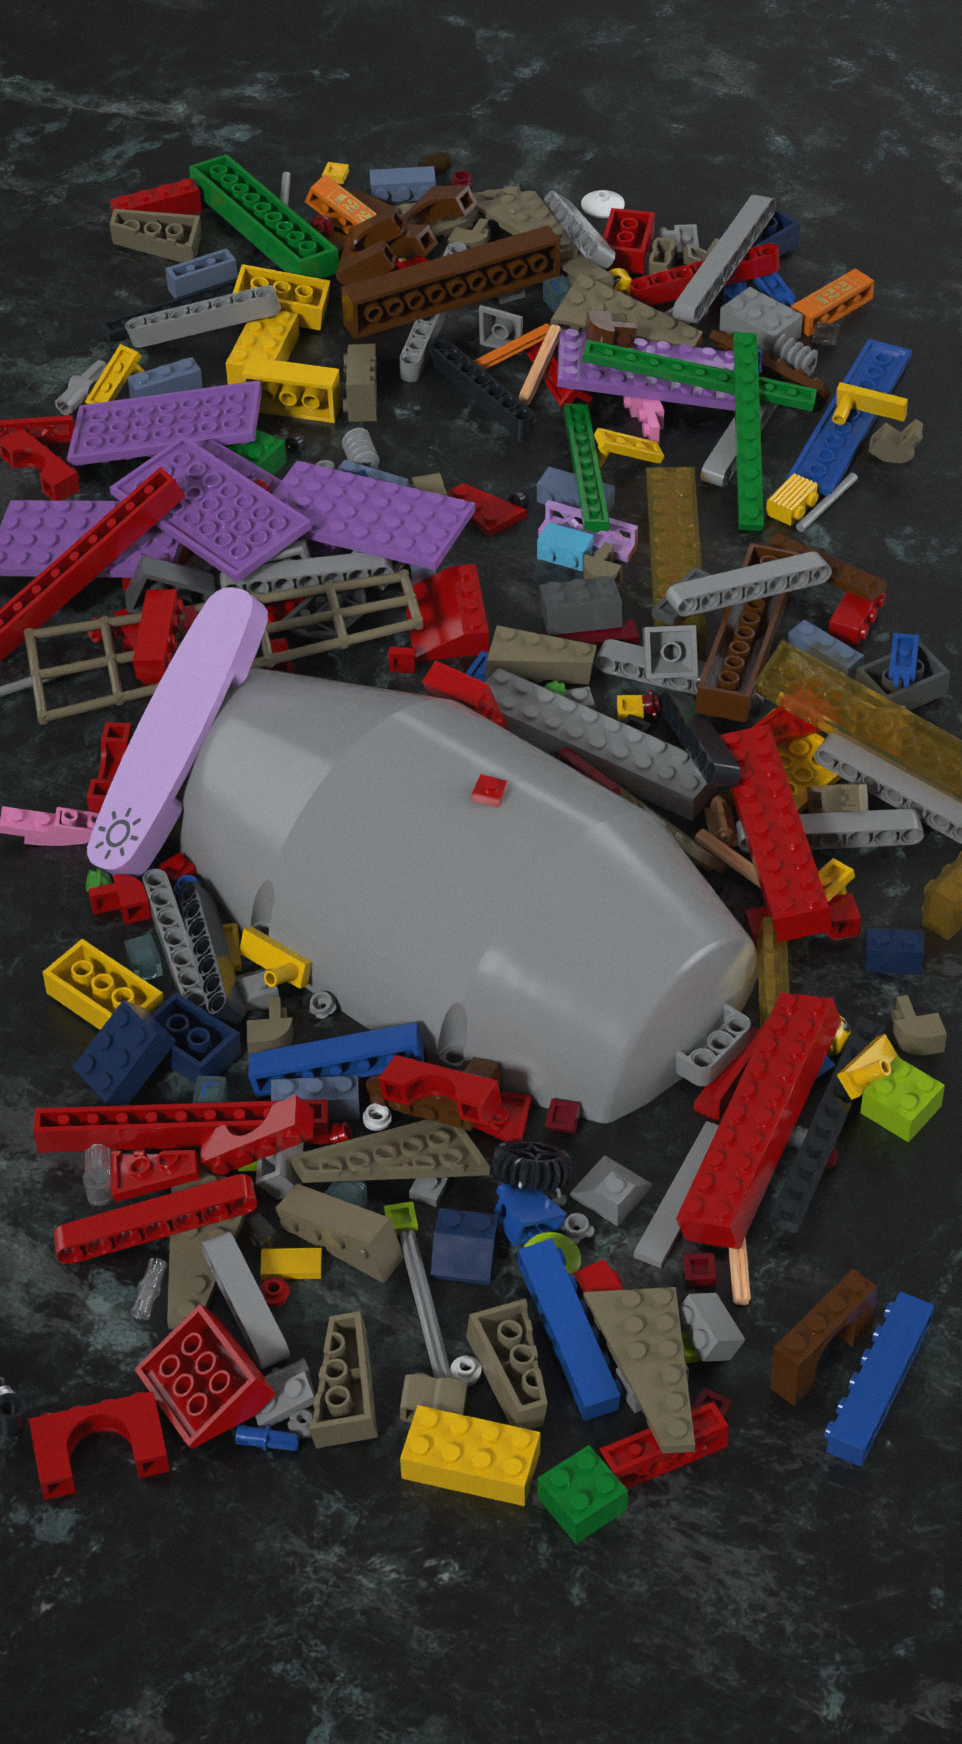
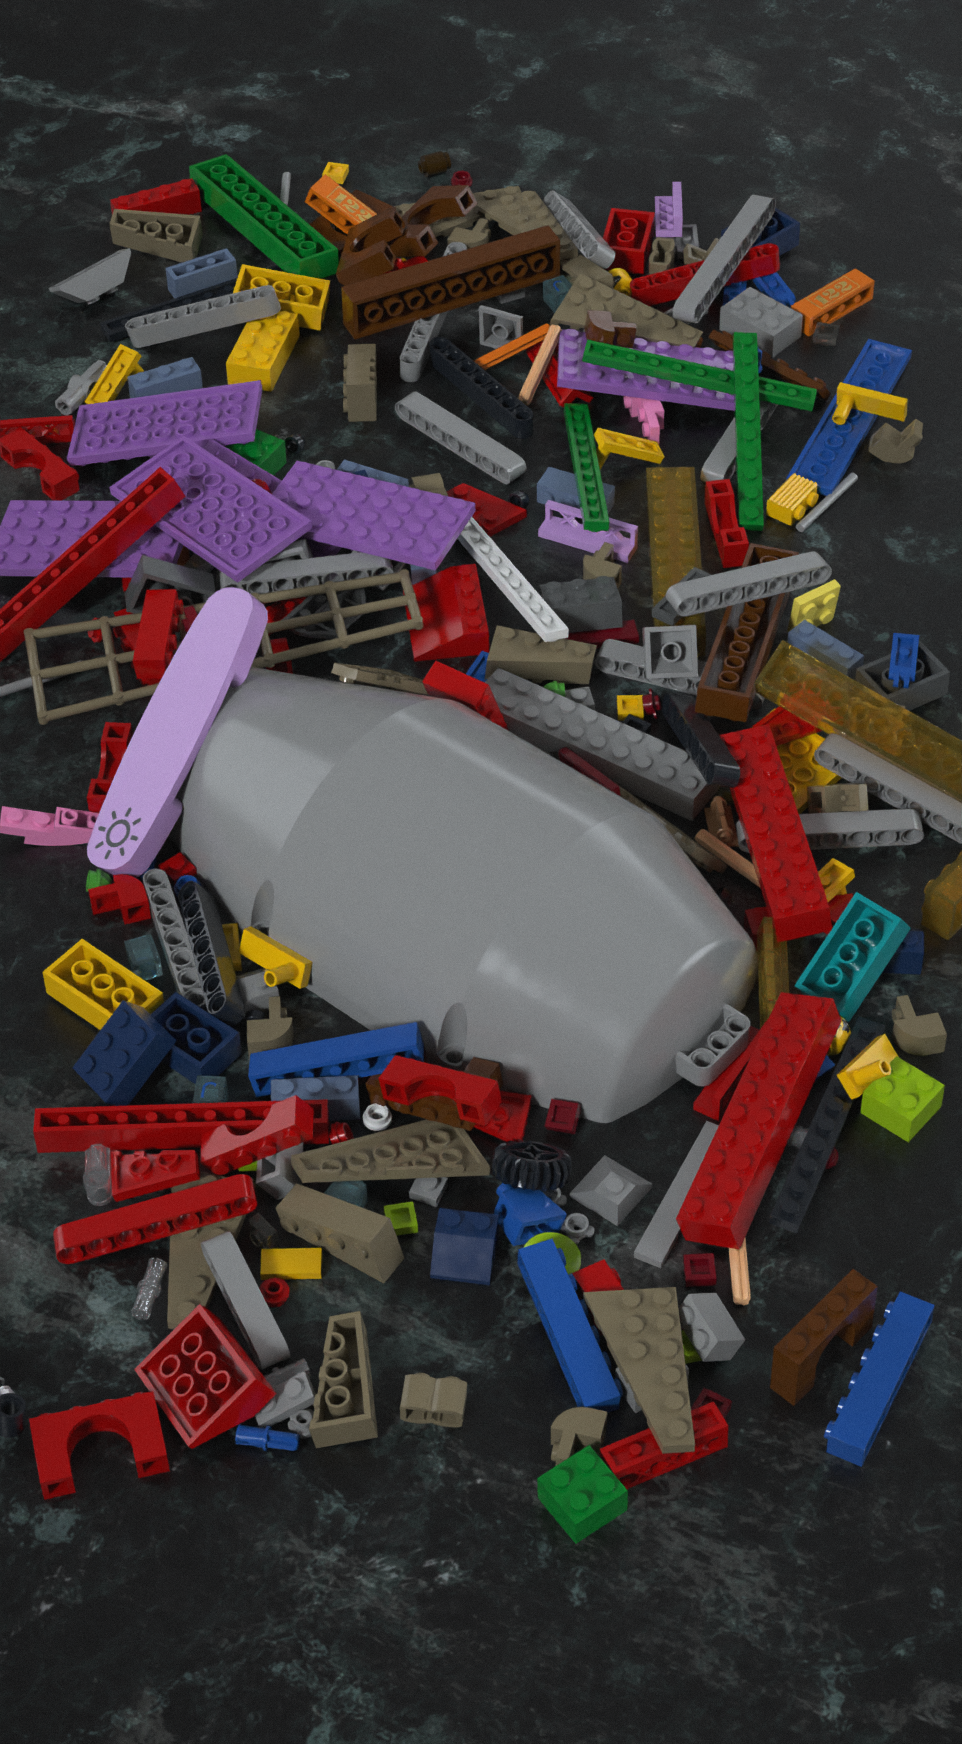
yellow brick [241,357,342,423] -> none
light grey plate [309,992,337,1019] -> none
dark red plate [311,215,333,237] -> none
light grey piece [342,428,379,470] -> none
sand blue brick [369,166,436,202] -> none
red plate [388,647,416,674] -> none
light grey axle [399,1229,452,1379] -> none
yellow brick [400,1405,540,1506] -> none
white plate [451,1356,482,1386] -> none
dark tan wedge [466,1298,548,1430] -> none
red plate [472,774,508,807] -> none
medium azure brick [537,522,594,571] -> none
white dish [581,190,625,218] -> none
reddish brown plate [763,533,887,602] -> none
light grey piece [767,334,818,377] -> none
red brick [829,591,886,648] -> none
none -> light grey wedge [49,248,131,305]
none -> dark tan wing [331,663,429,695]
none -> light grey beam [395,391,527,484]
none -> white plate [457,517,569,642]
none -> dark tan brick [551,1407,607,1466]
none -> lavender fence [655,182,683,237]
none -> red arch [705,479,749,568]
none -> light yellow plate [787,579,841,632]
none -> teal brick [794,892,911,1022]

